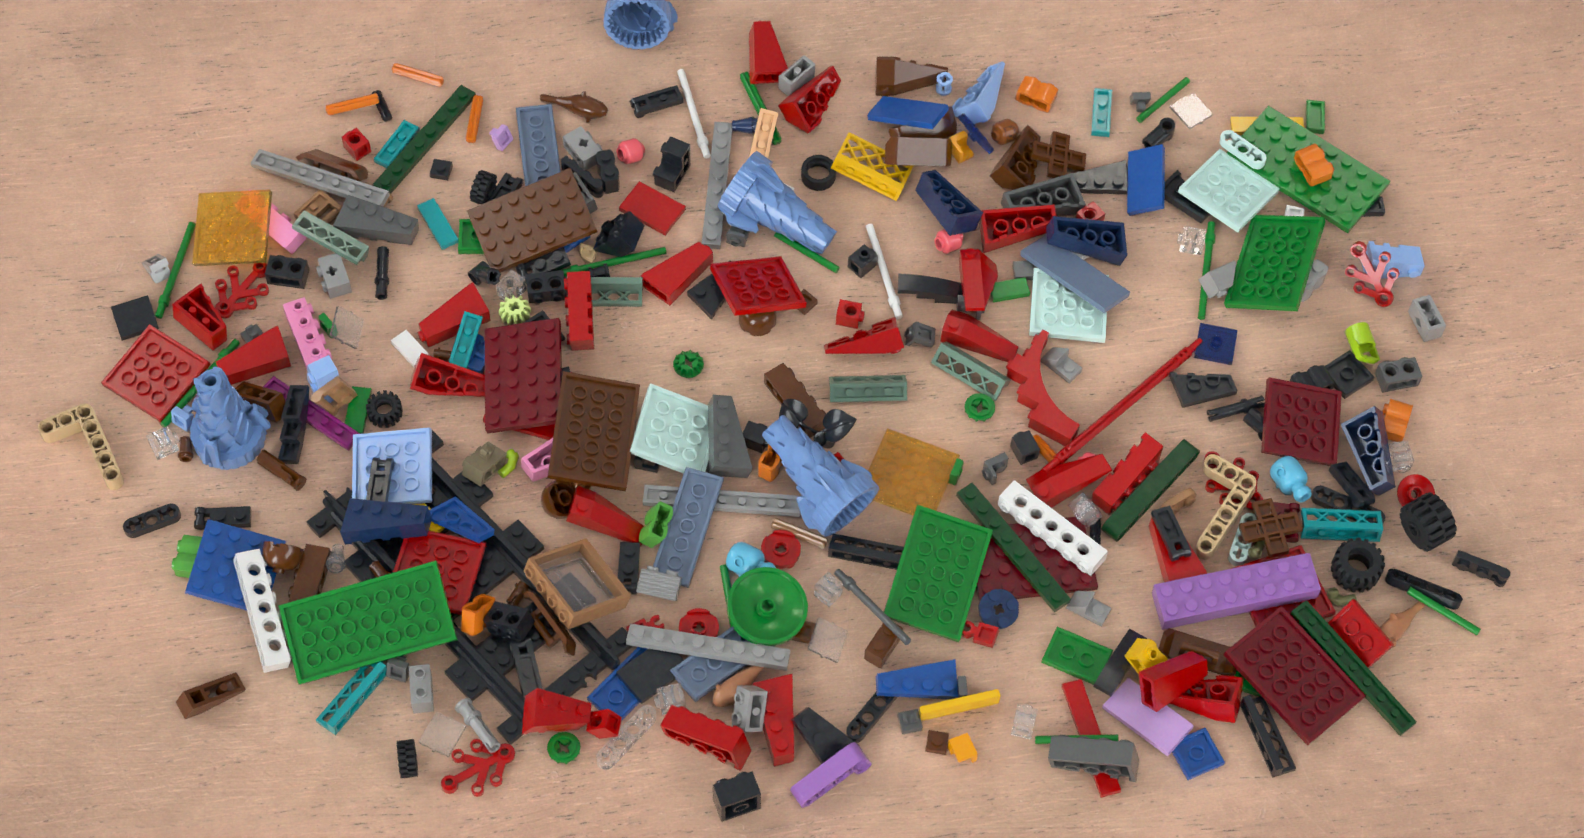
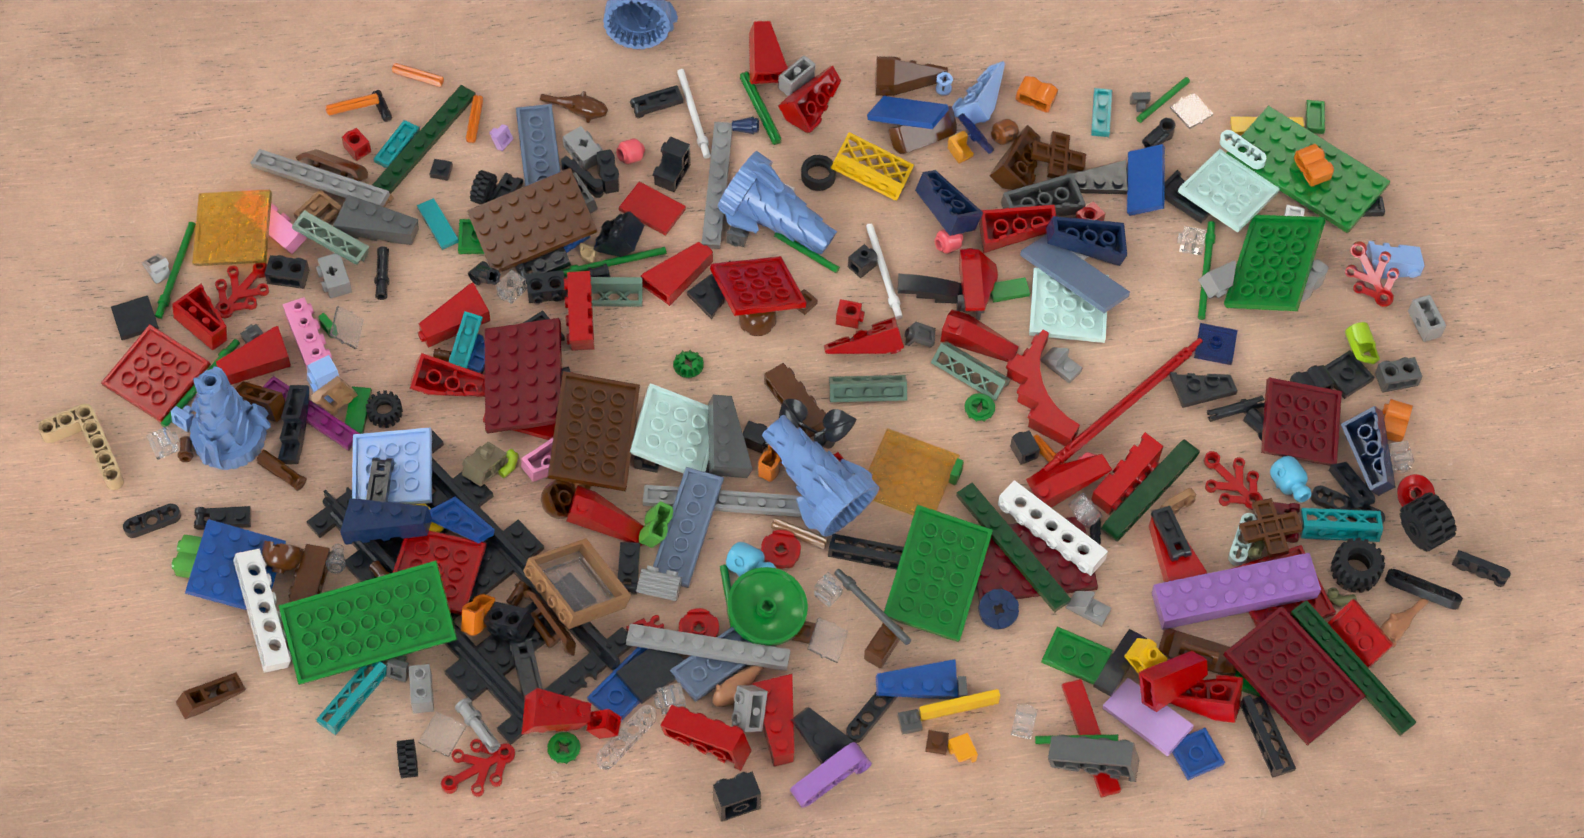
white tile [391,330,430,367] -> none
yellowish green gear [498,295,531,325] -> none
light nougat plate [749,108,778,158] -> none
piece [885,137,952,166] -> none
red plate [962,621,1000,648] -> none
dark grey bracket [982,452,1009,485] -> none
dark grey tile [1012,261,1033,280] -> none
tan beam [1196,454,1256,560] -> none
green bar [1407,587,1481,635] -> none

